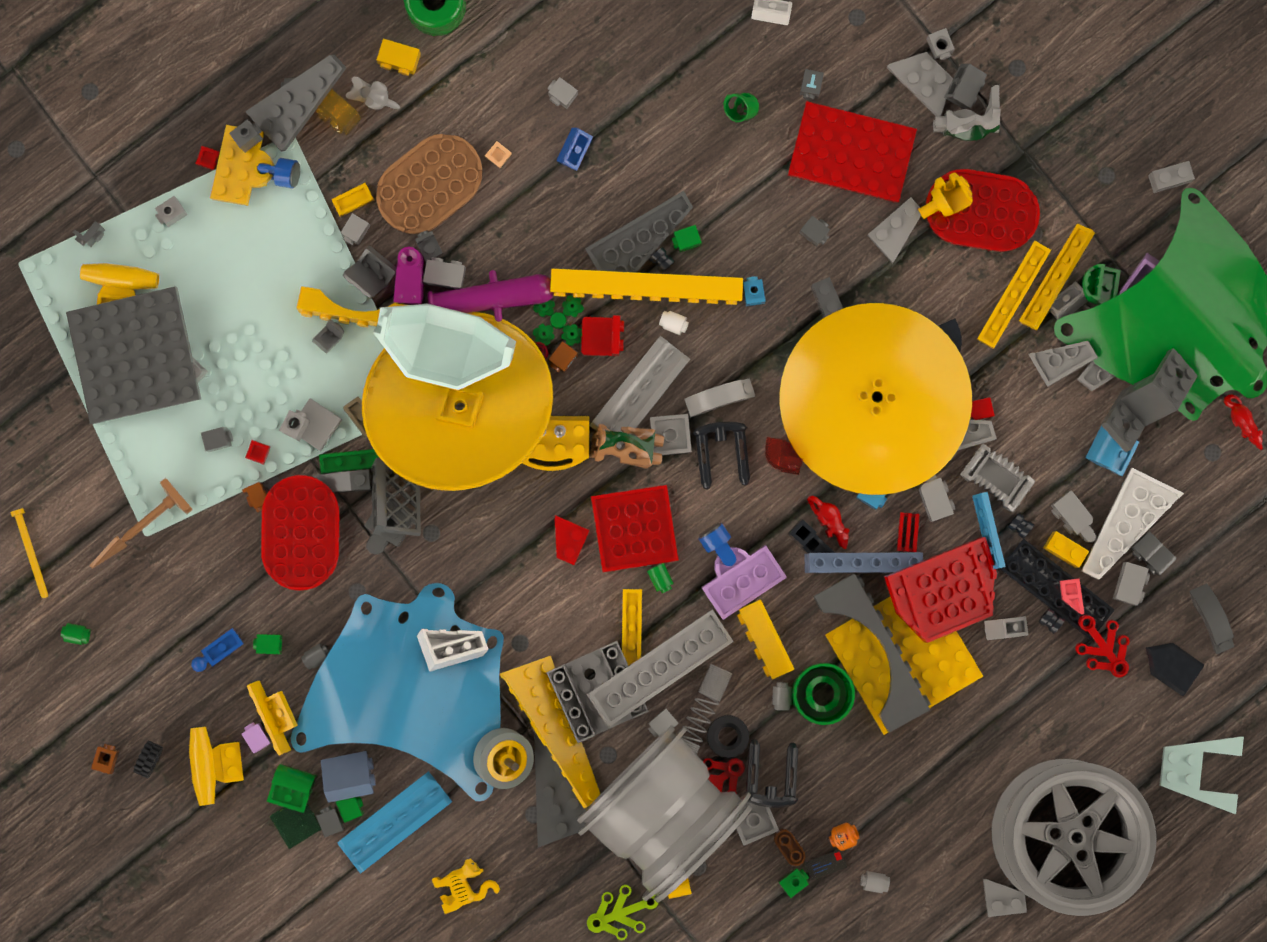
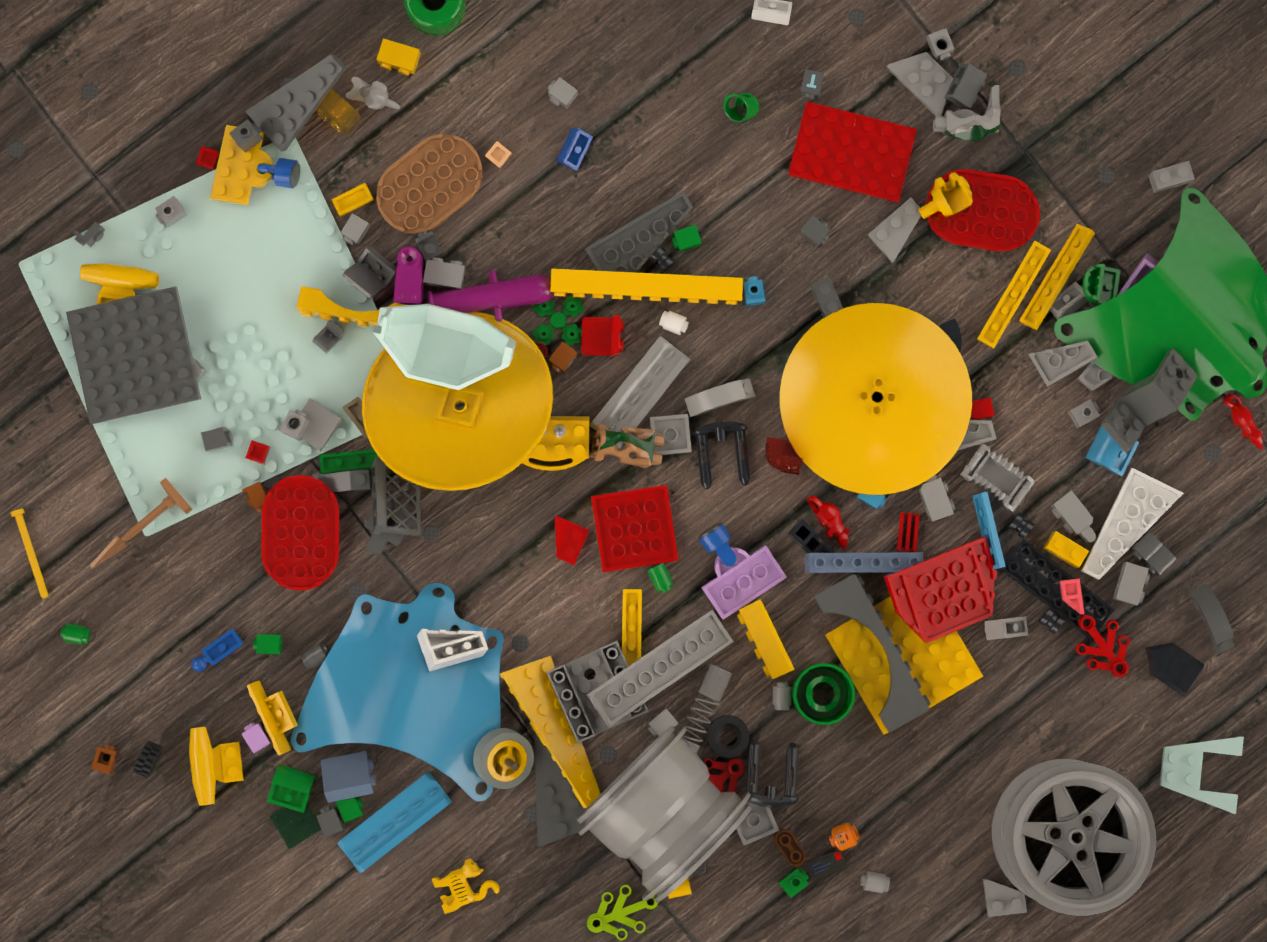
none -> light grey brick [1068,399,1100,428]

